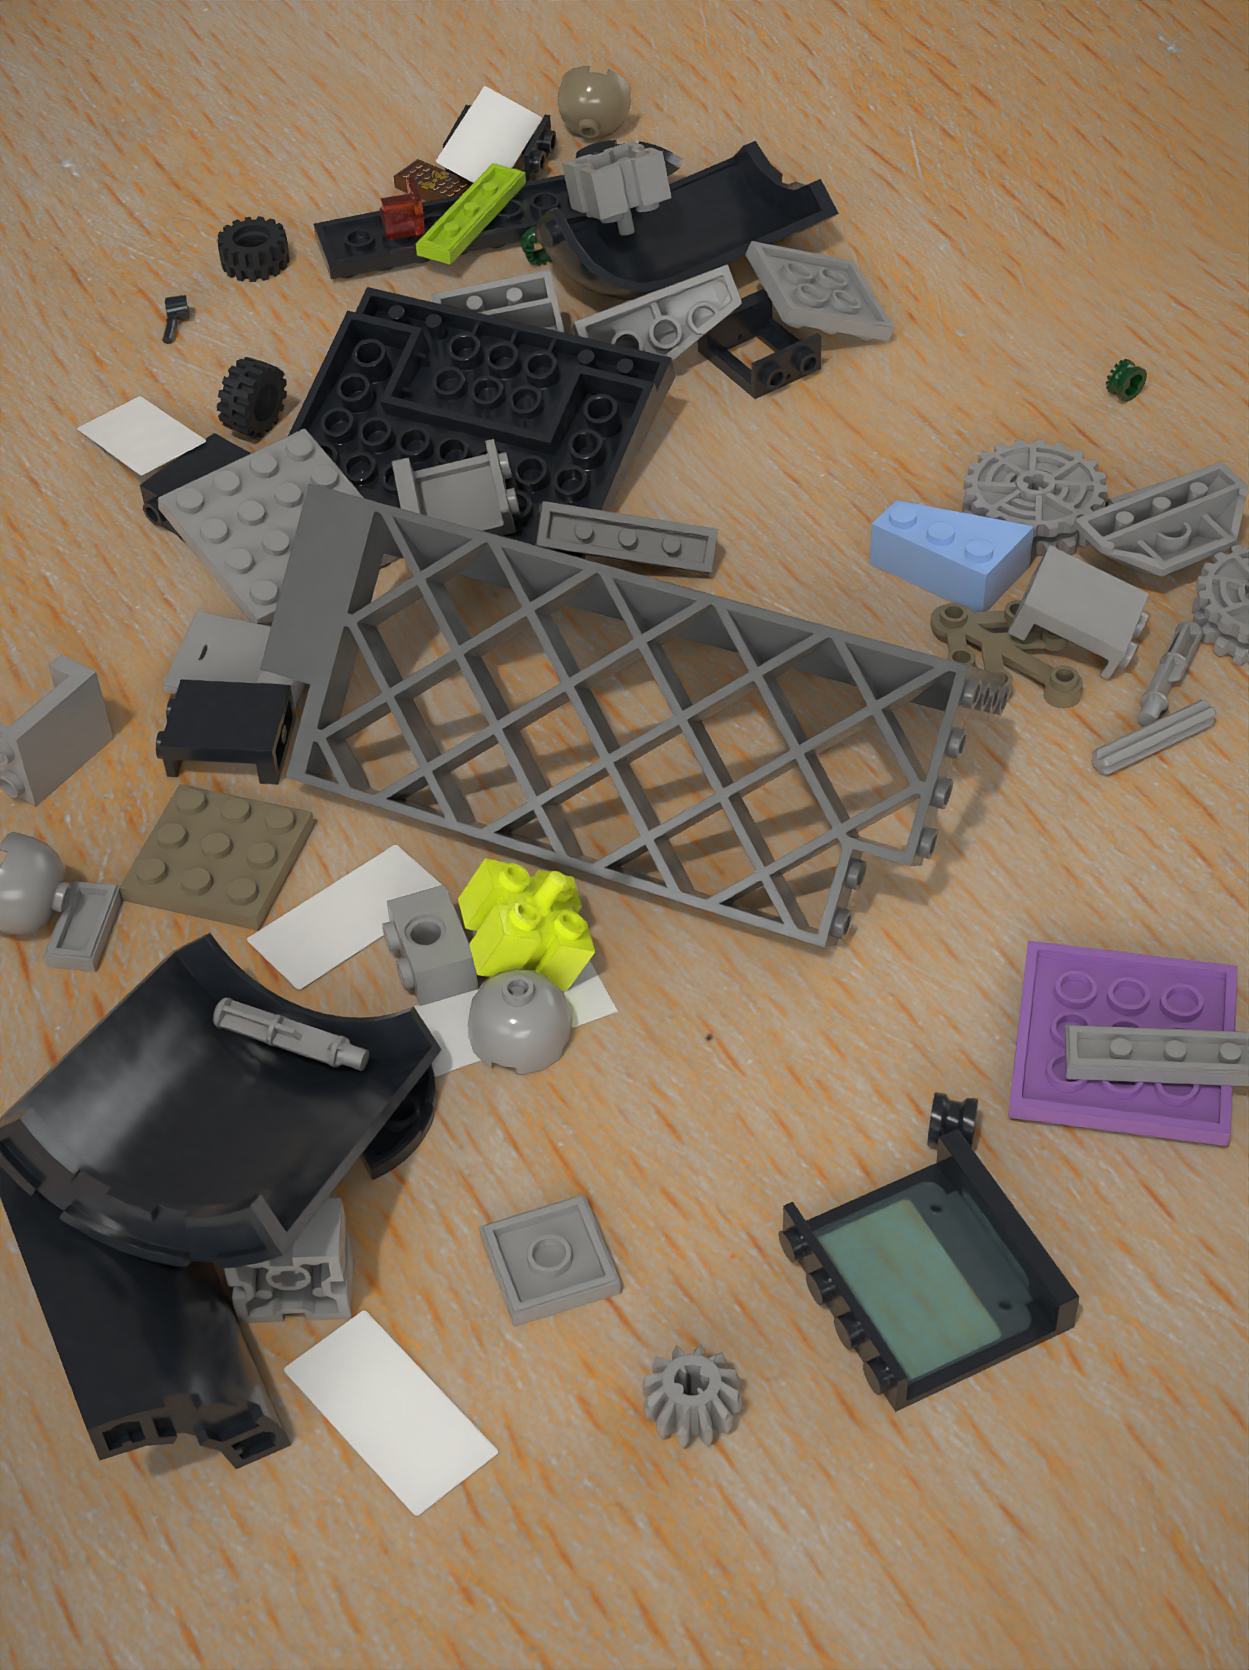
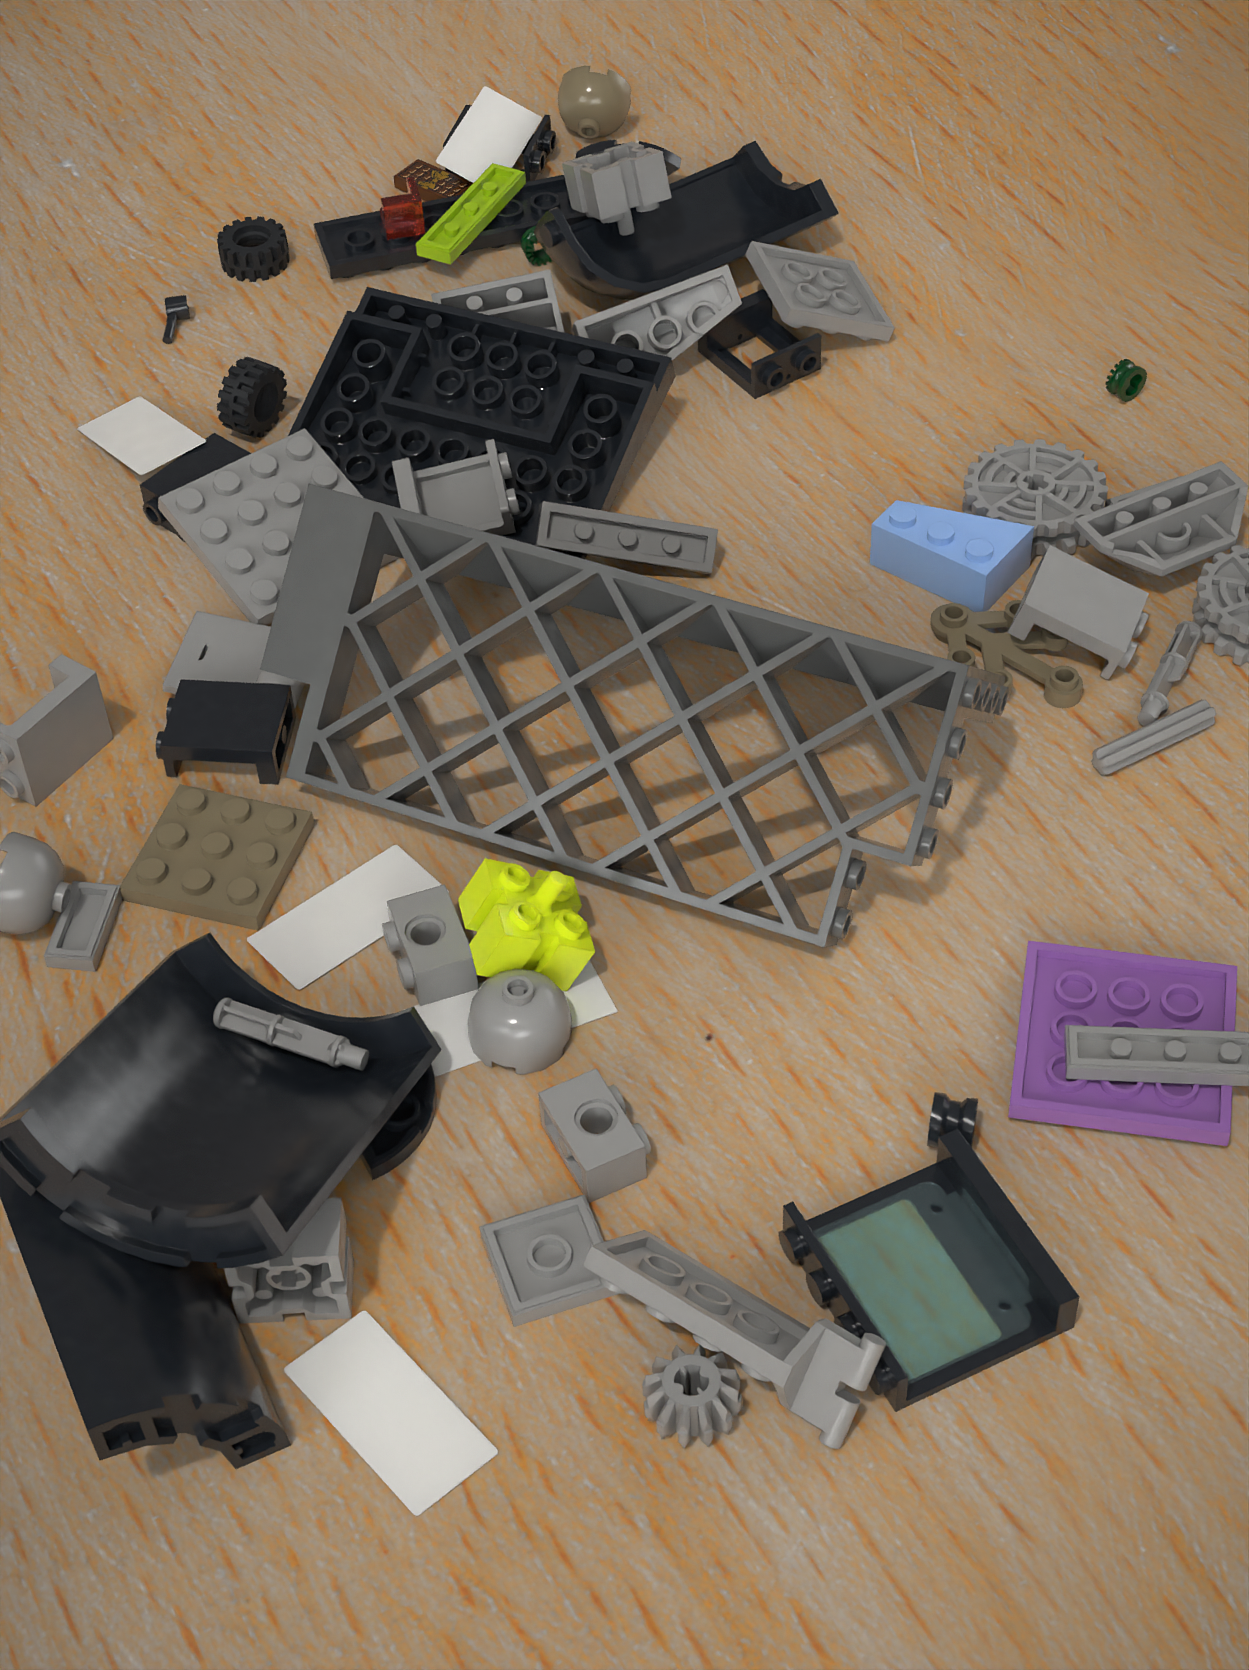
none -> light grey brick [538,1068,651,1203]
none -> light grey hinge [583,1230,886,1449]

